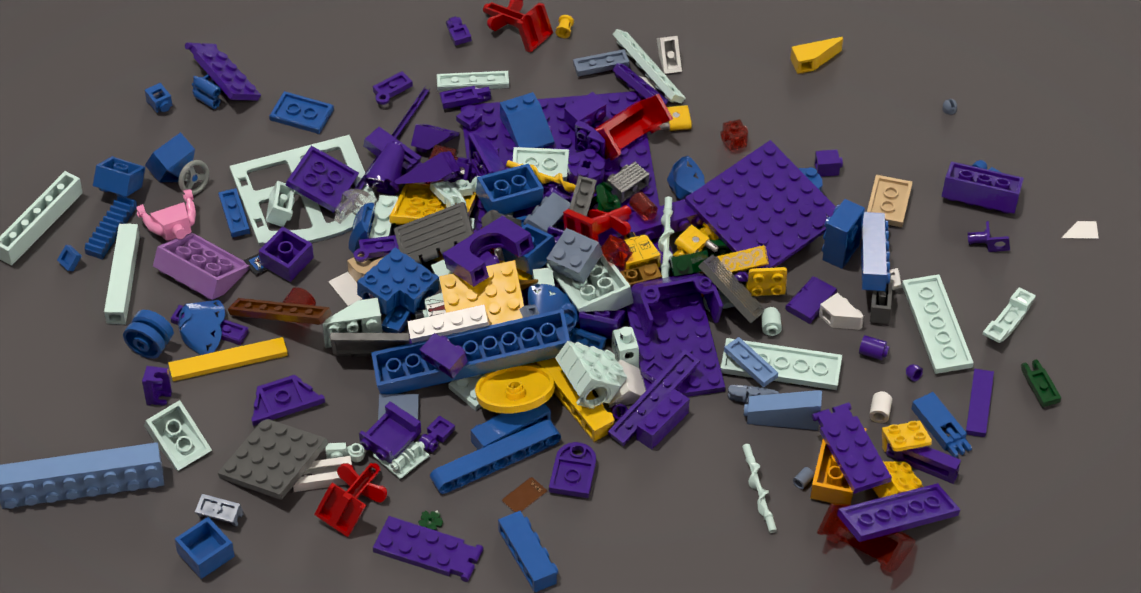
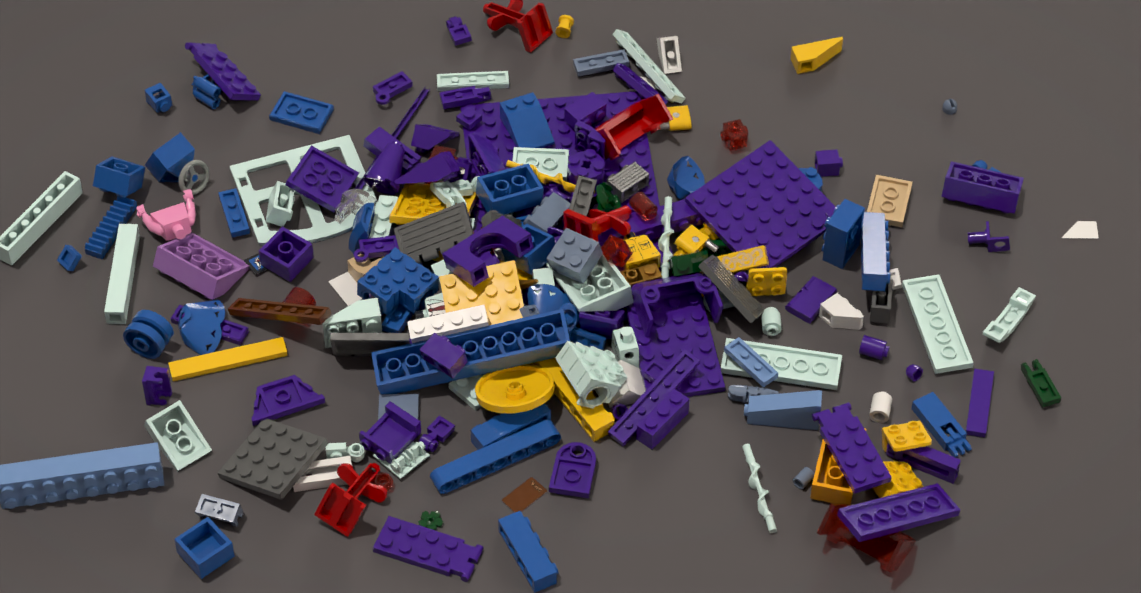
none -> clear red plate [373,473,393,491]

